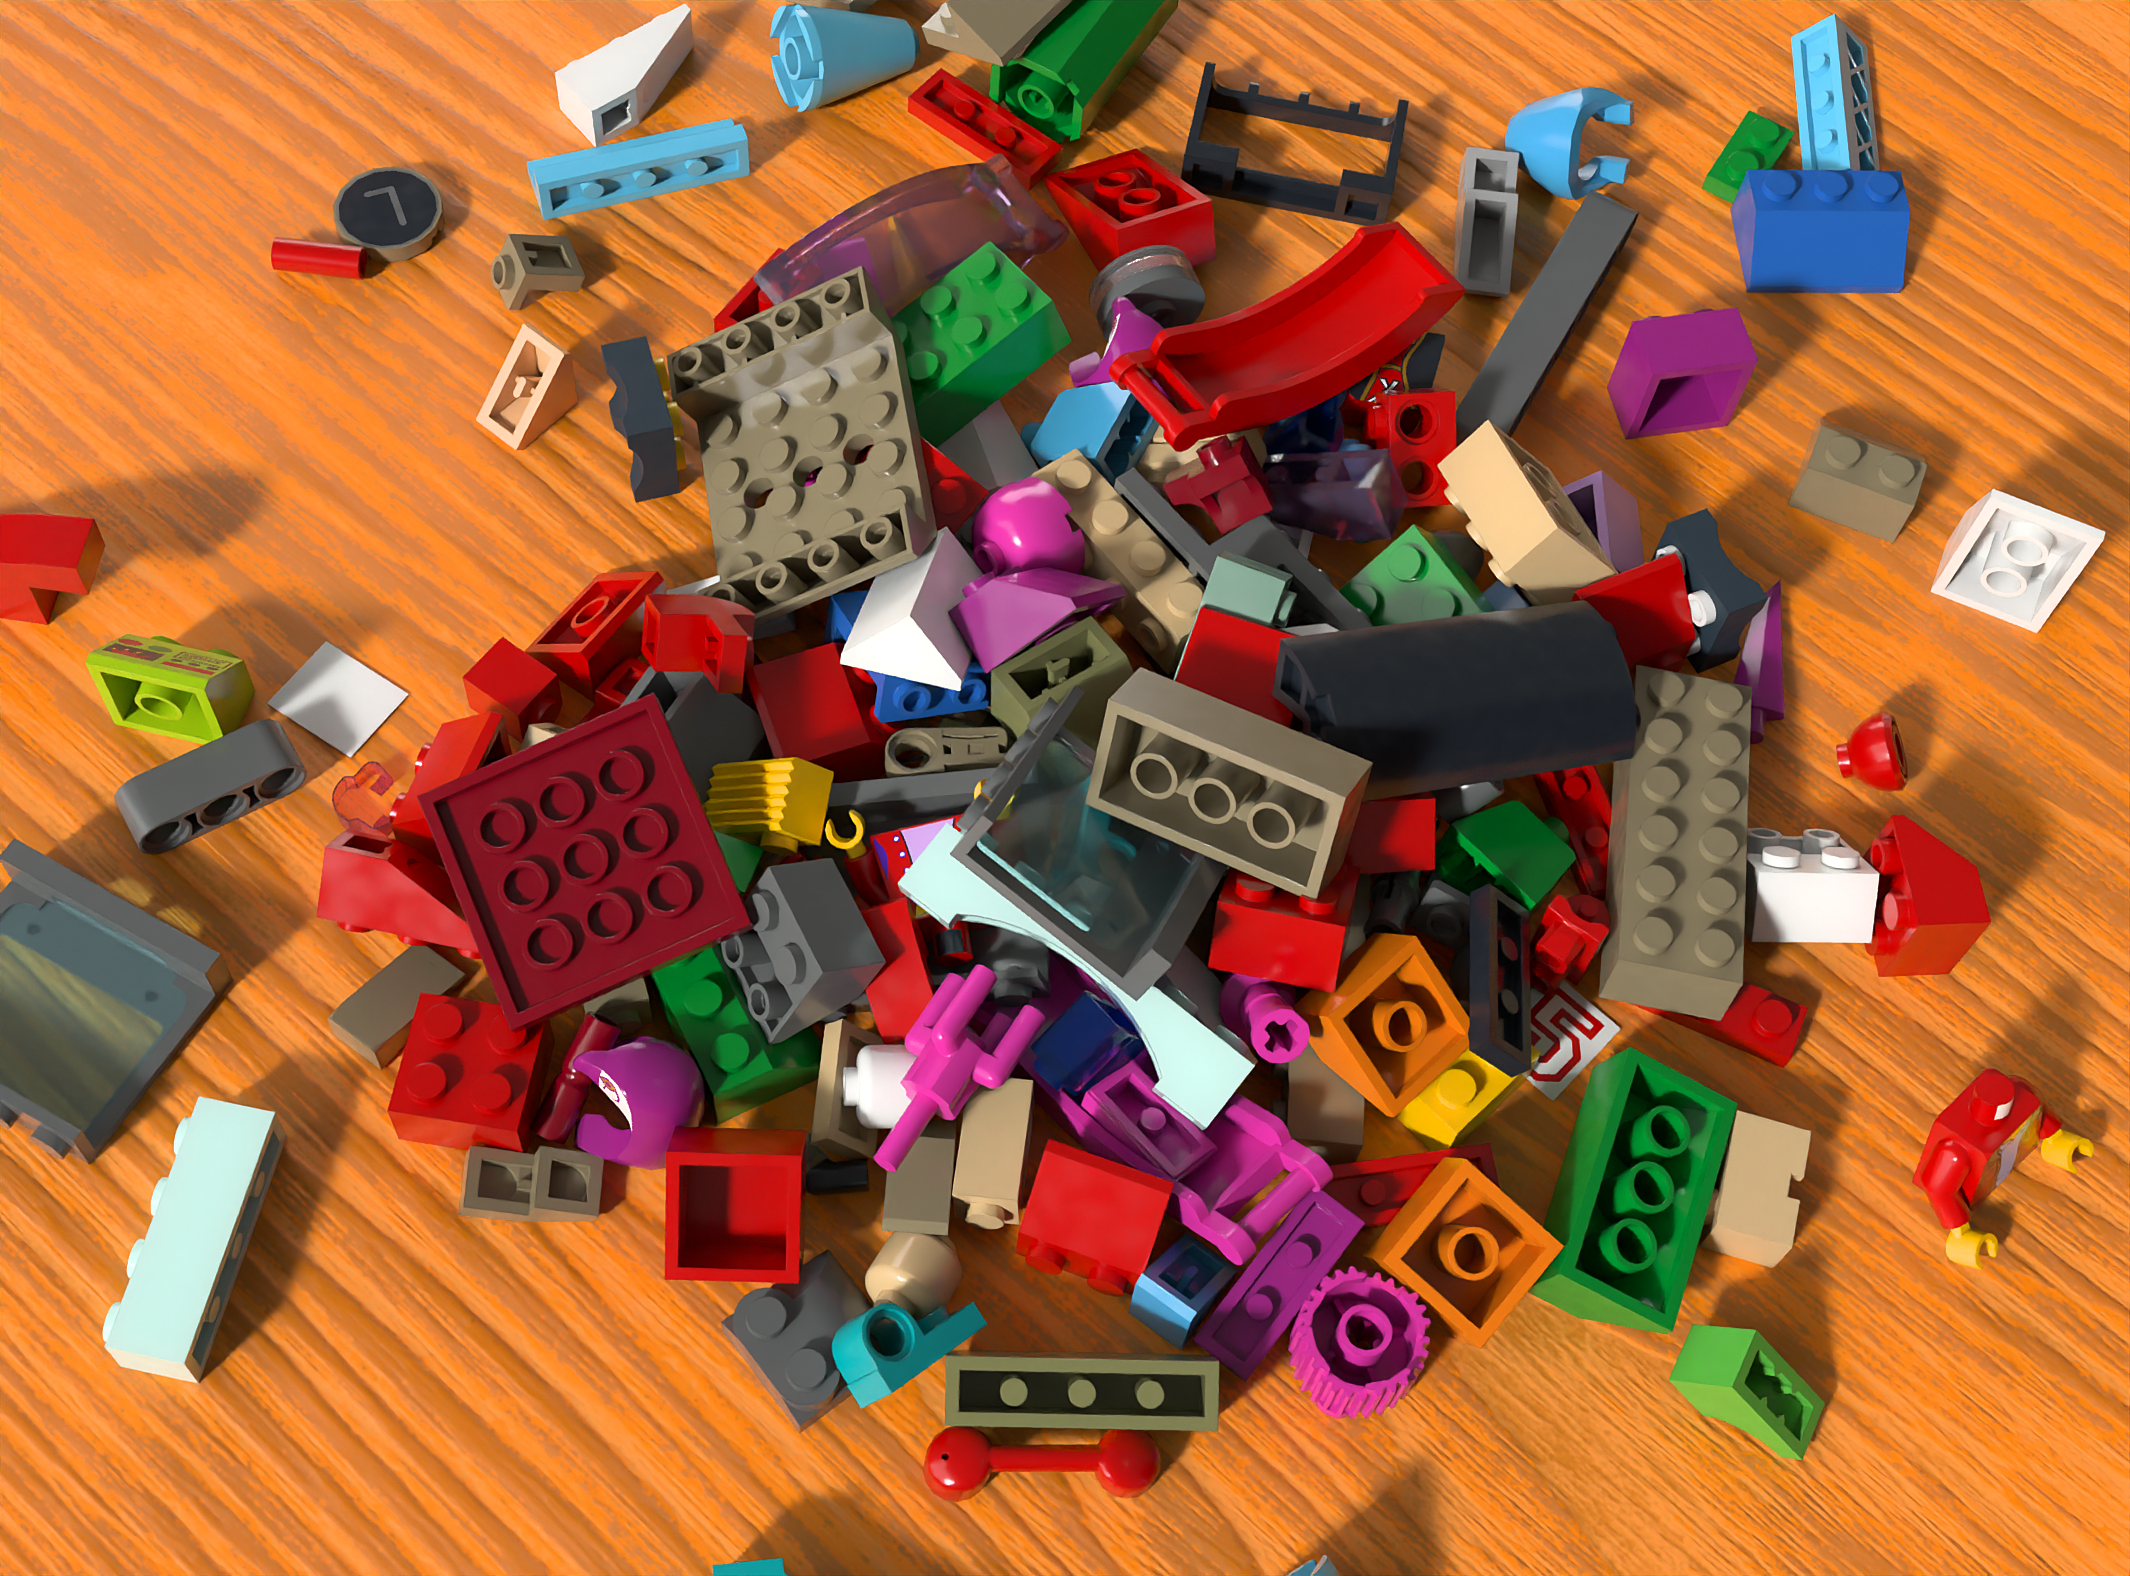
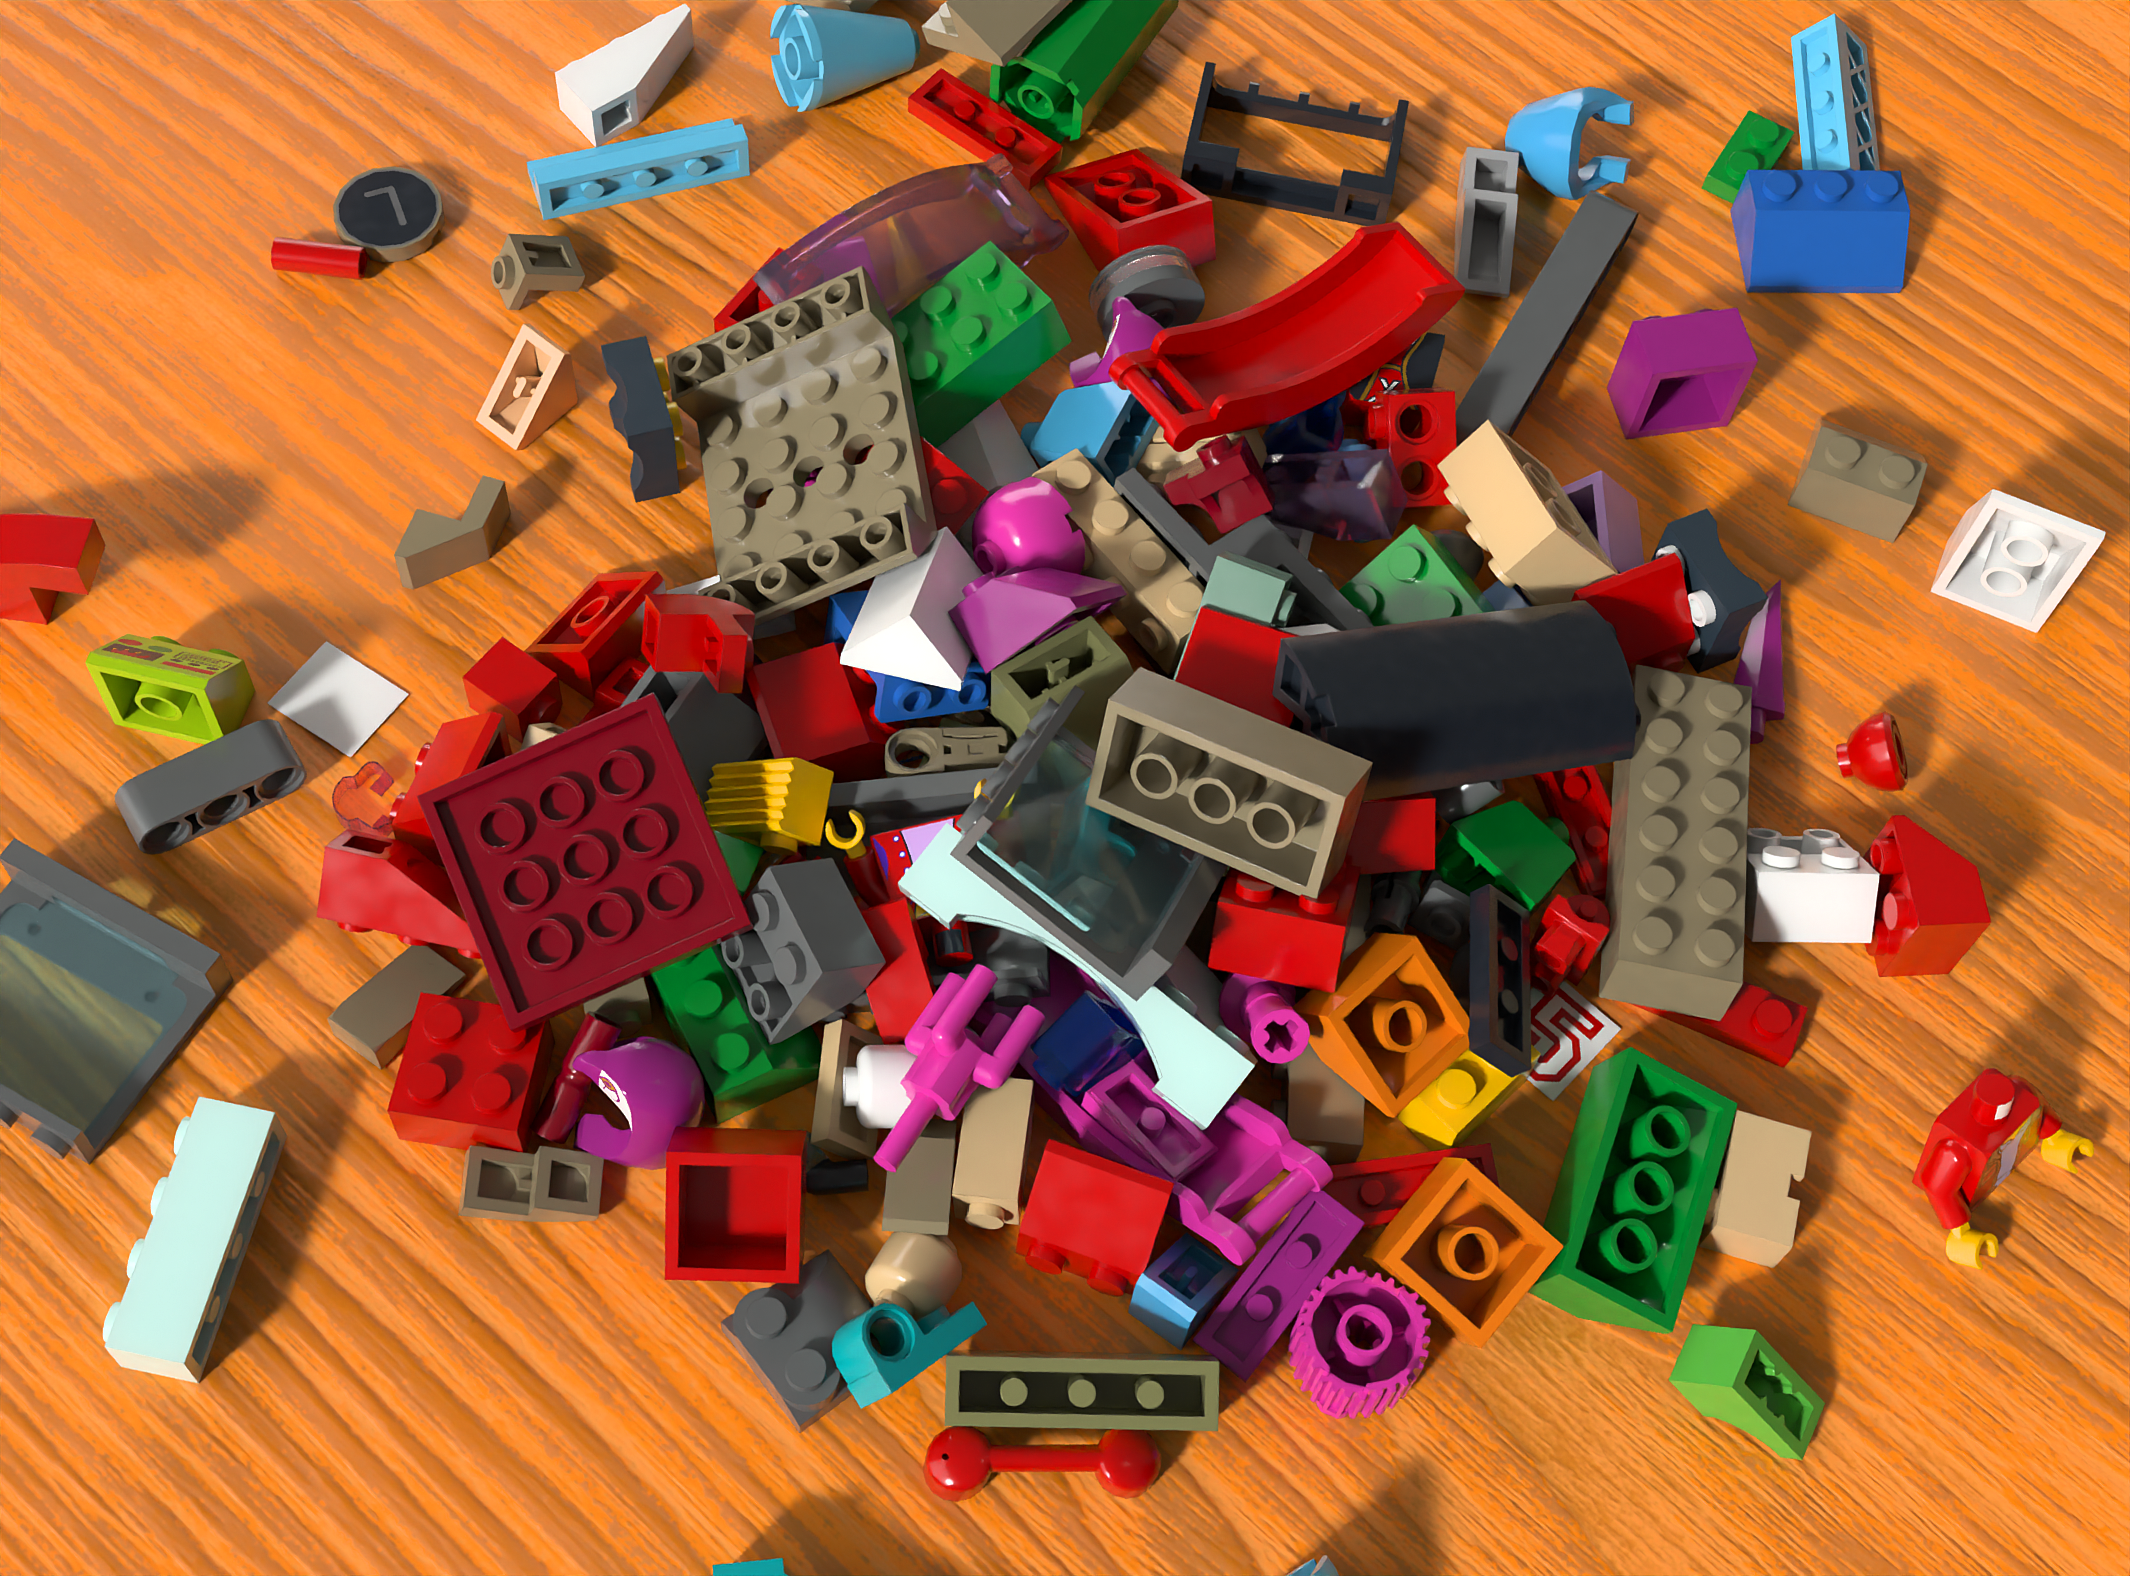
none -> dark tan slope [394,475,511,590]

